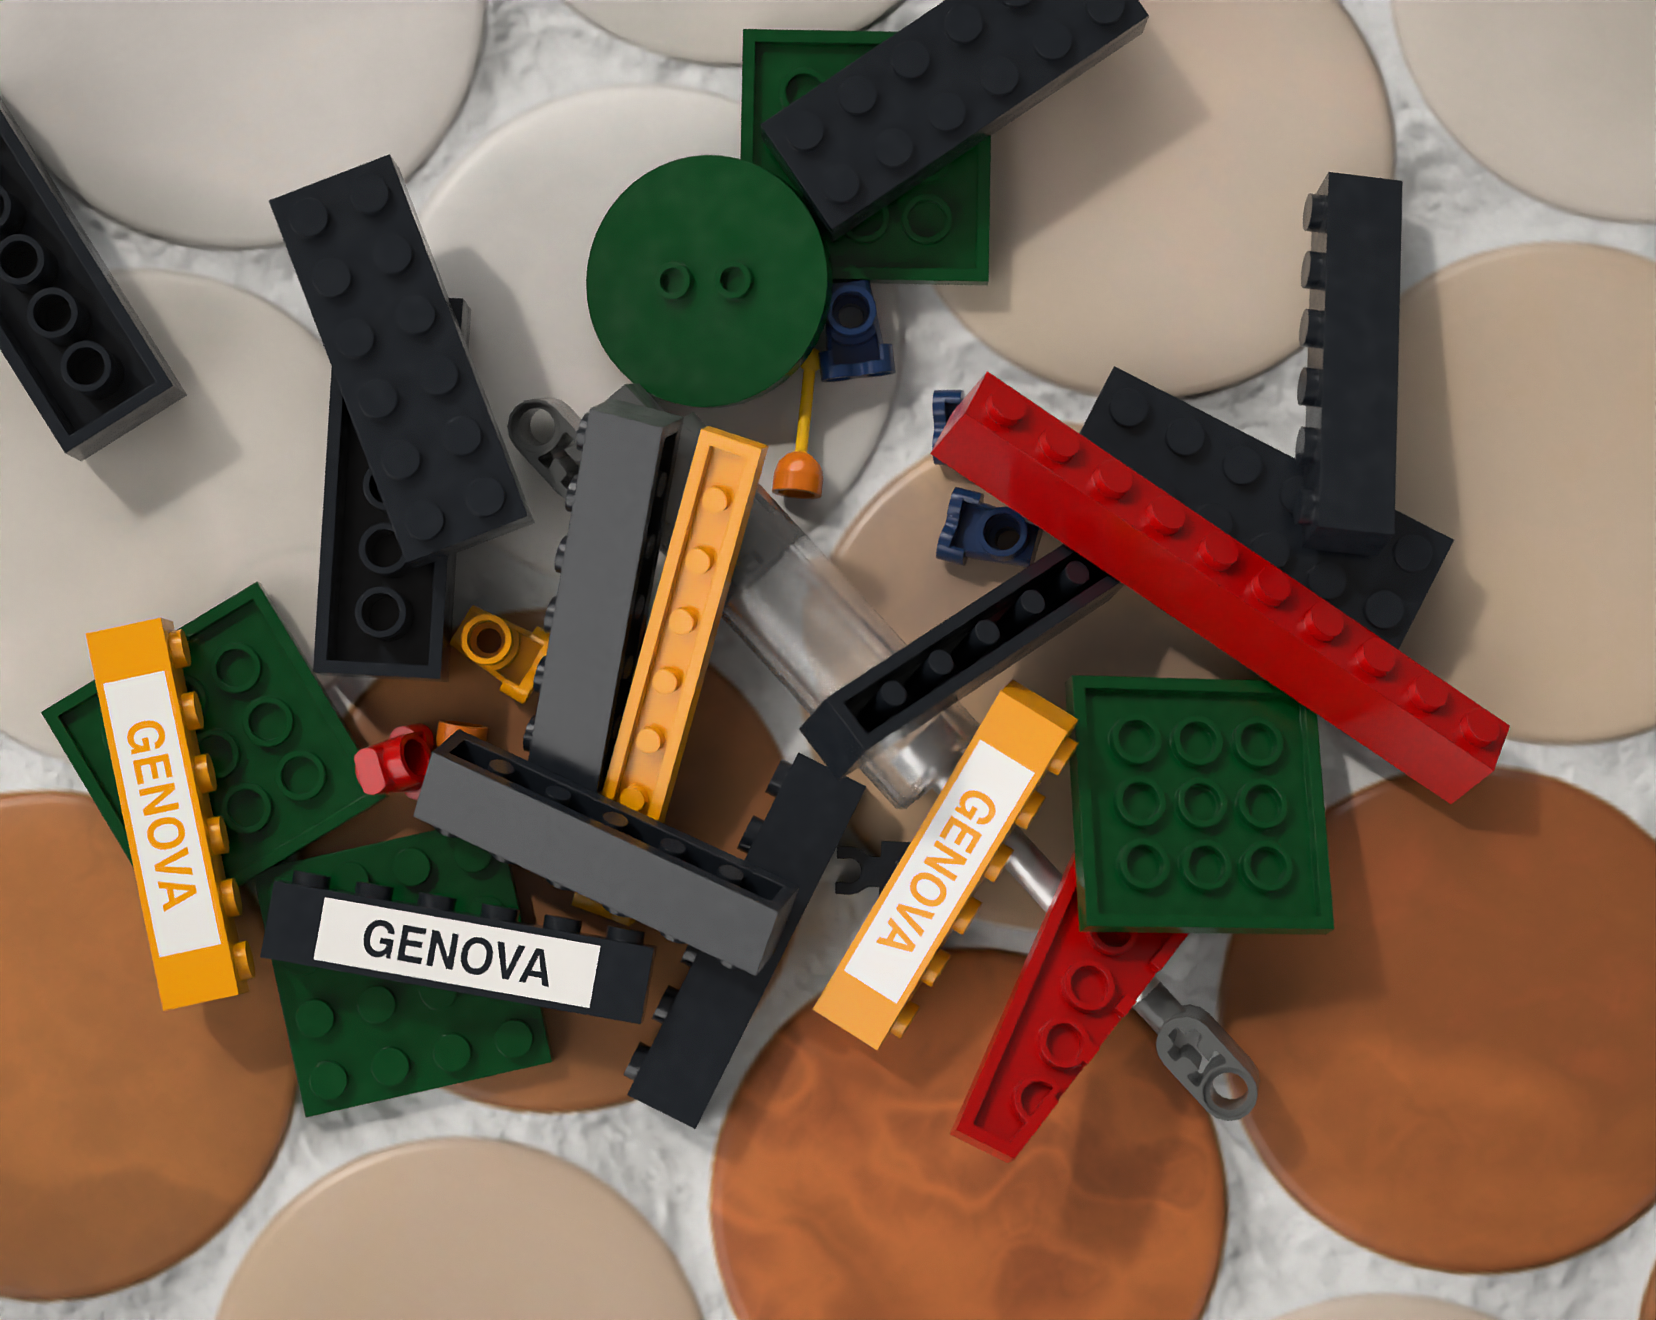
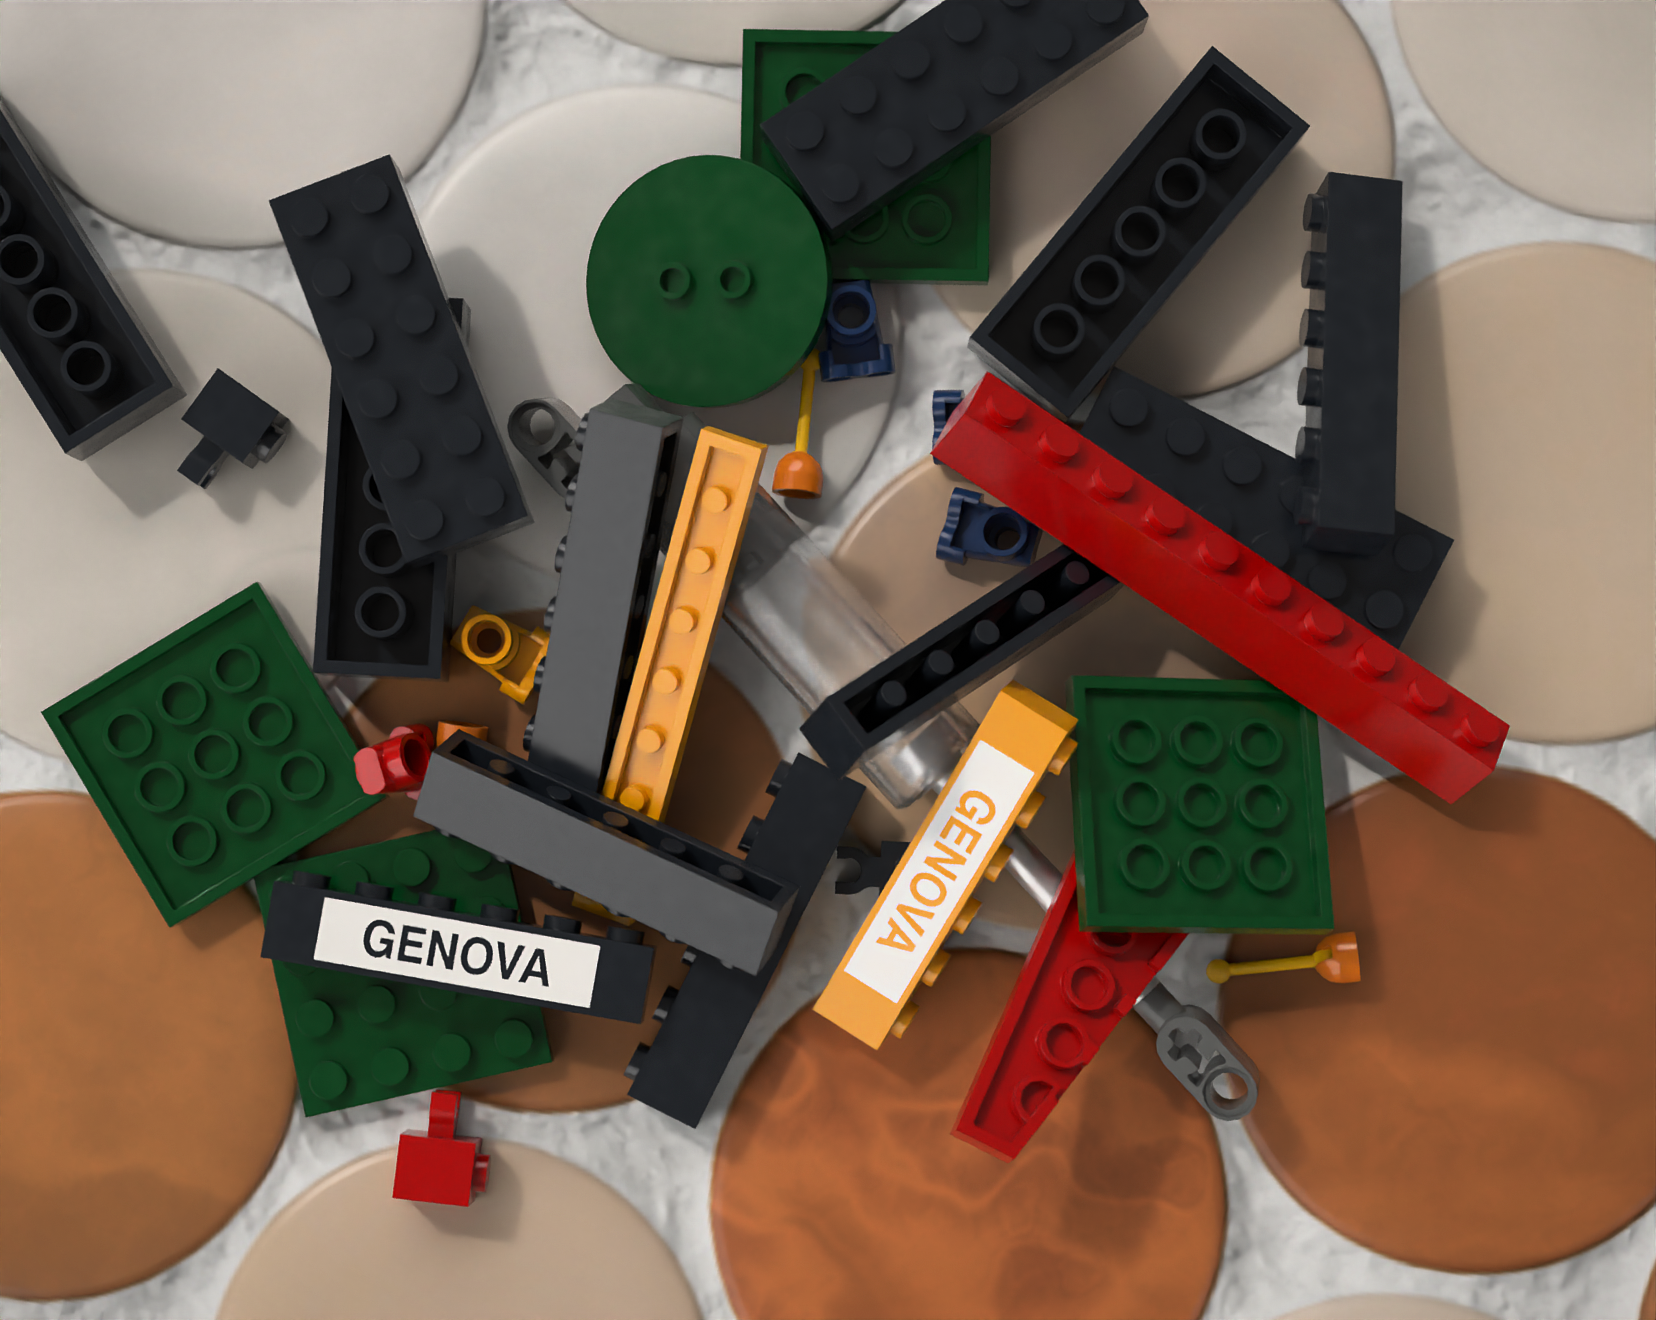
light orange brick [86,618,255,1011] -> none
none -> black brick [177,368,289,489]
none -> red brick [392,1089,491,1207]
none -> black brick [967,46,1310,424]
none -> hinge [1206,931,1360,984]

